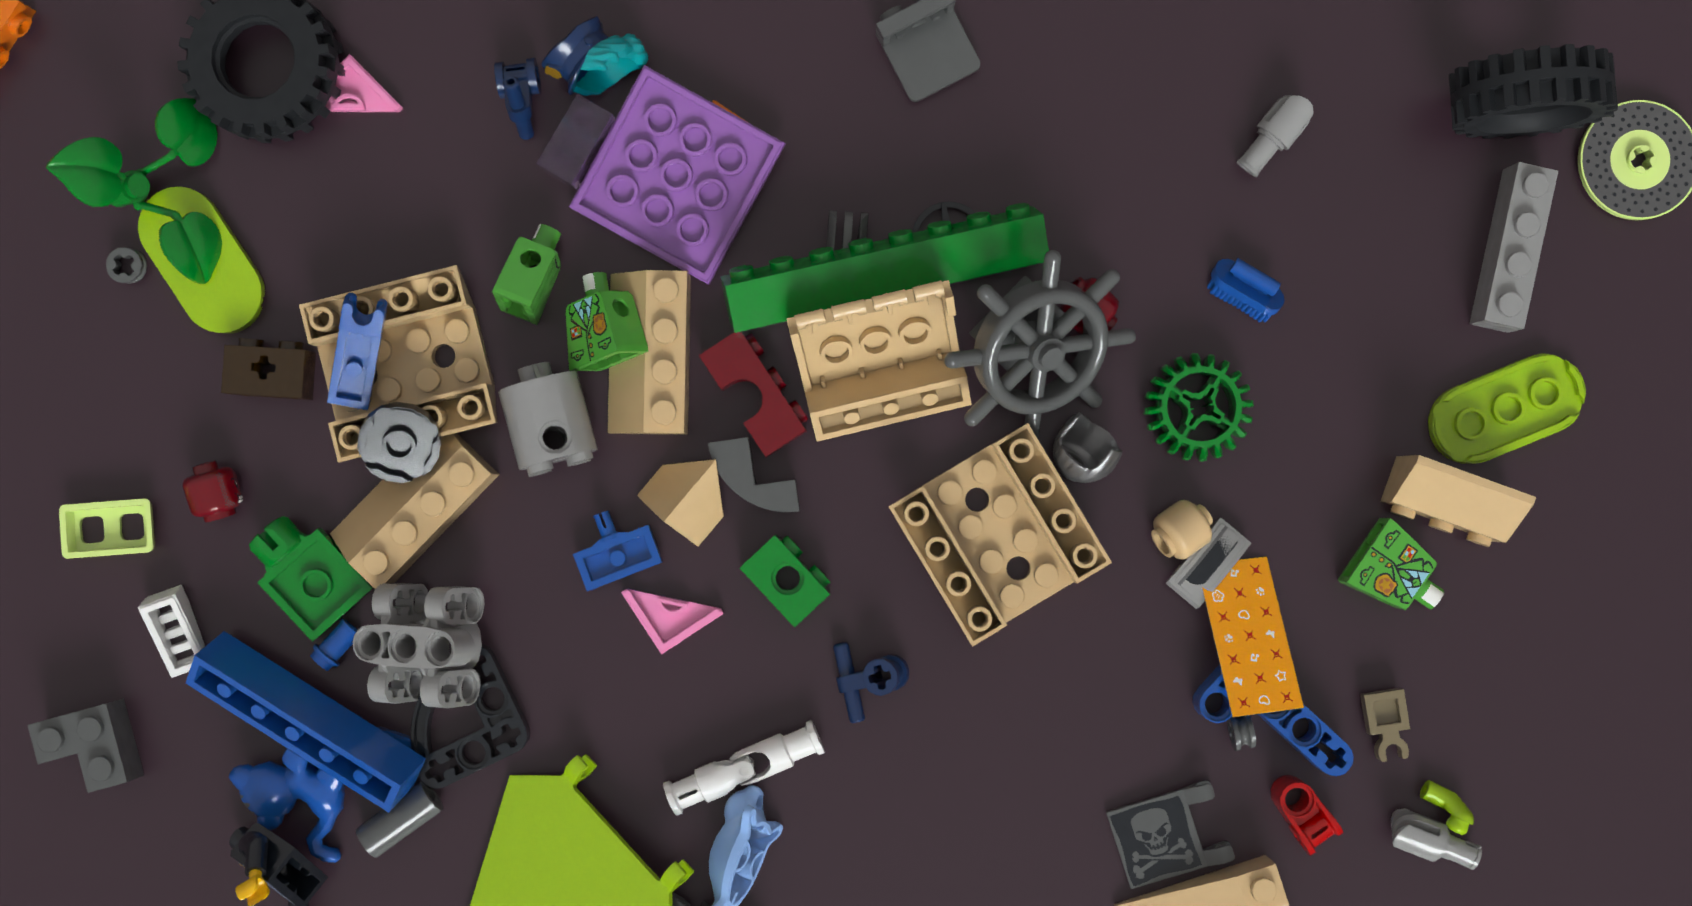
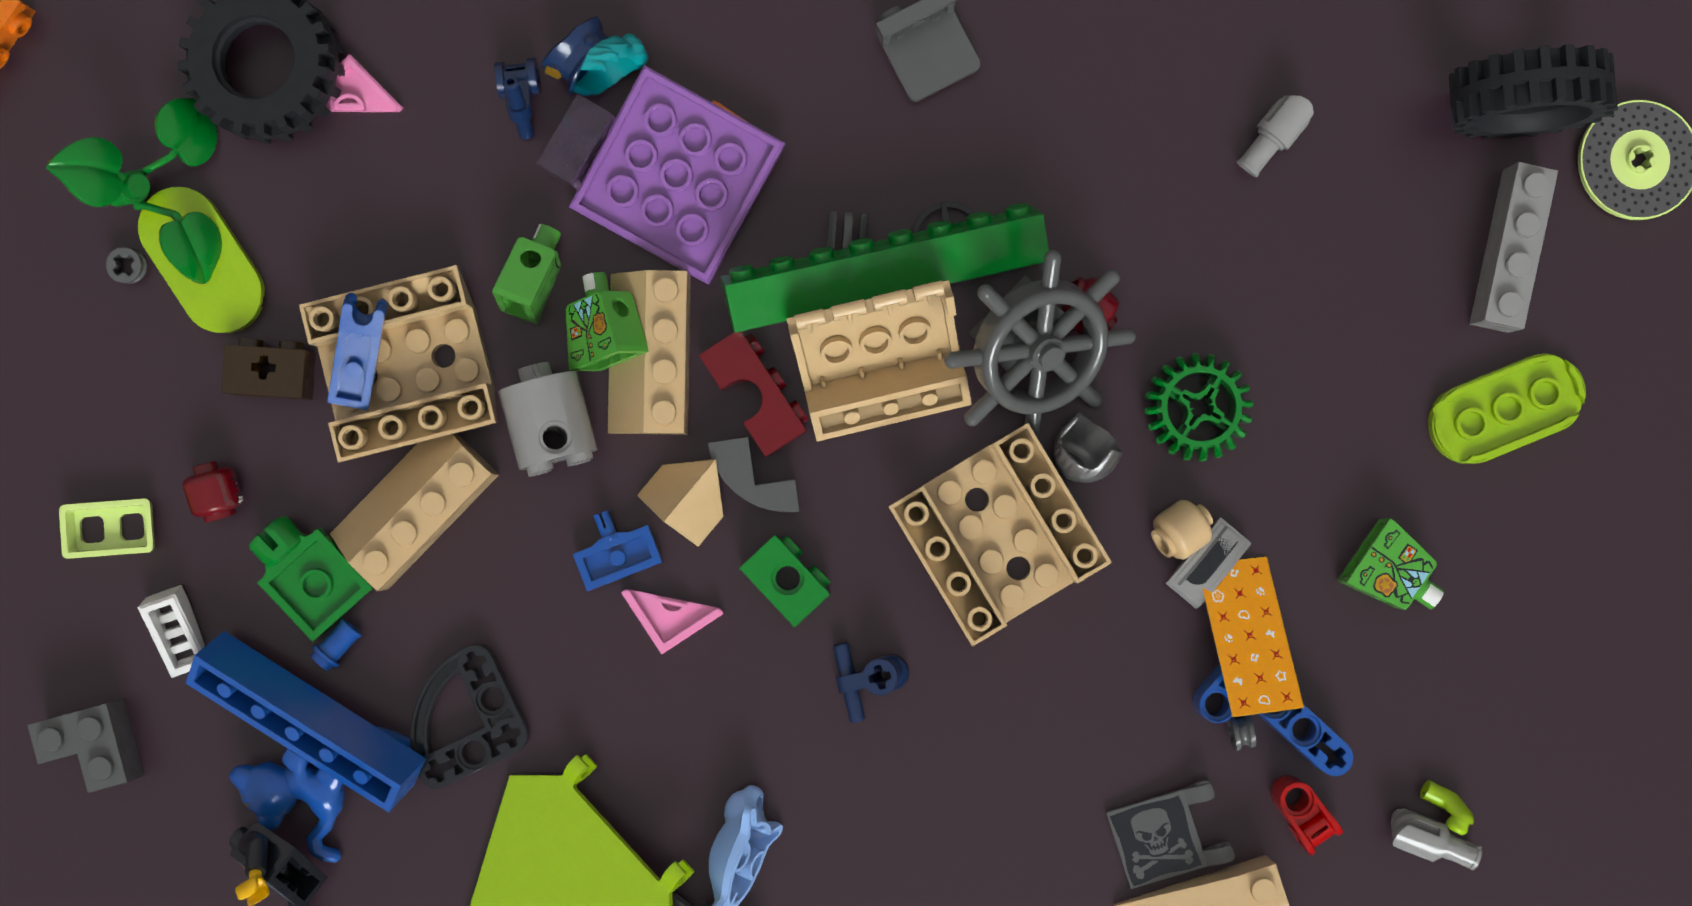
light grey piece [353,583,485,708] -> none
dark grey piece [356,781,444,858] -> none
tile [357,402,442,483] -> none
white piece [663,720,825,816] -> none
blue piece [1207,258,1285,322] -> none
dark tan plate [1360,688,1410,762] -> none
tan slope [1381,455,1536,547] -> none

